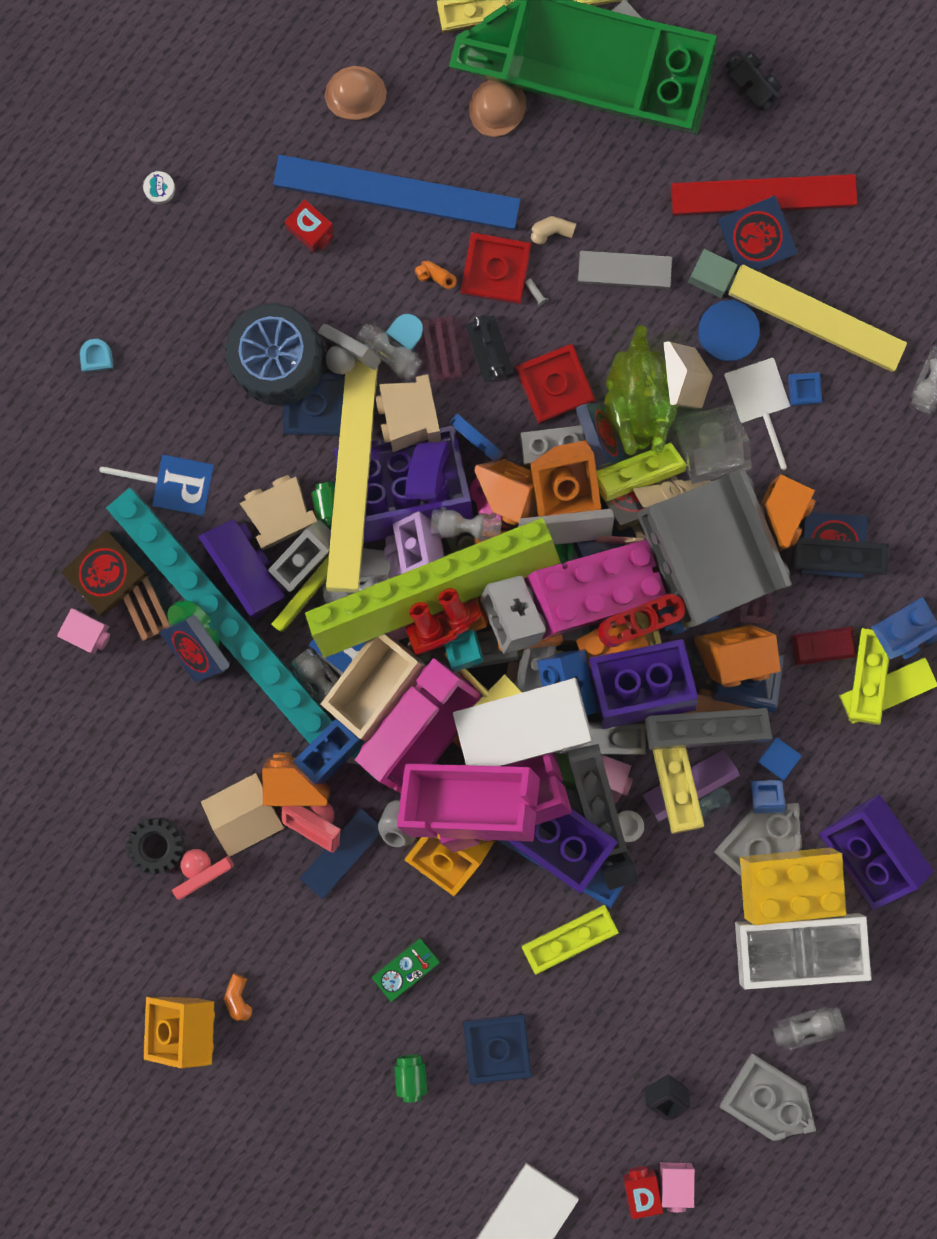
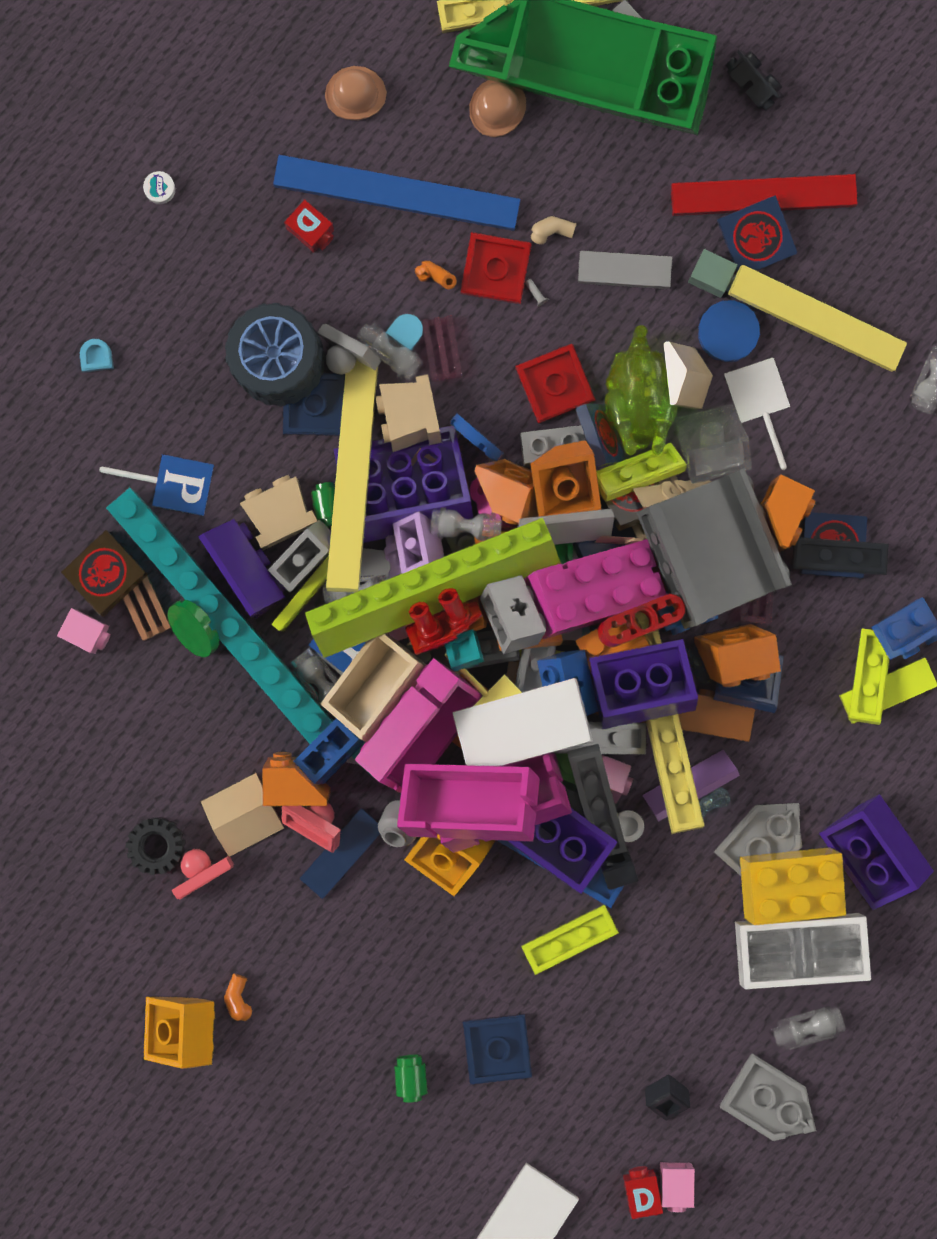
dark blue tile [159,614,230,682] -> none
green tile [372,937,440,1002] -> none
dark purple slope [405,442,449,500] -> none
black hinge [465,315,514,383] -> none
dark grey plate [645,708,772,750] -> none
blue tile [750,780,786,814] -> none
blue tile [757,737,802,781] -> none
blue tile [788,372,822,406] -> none
dark red tile [791,626,857,666] -> none

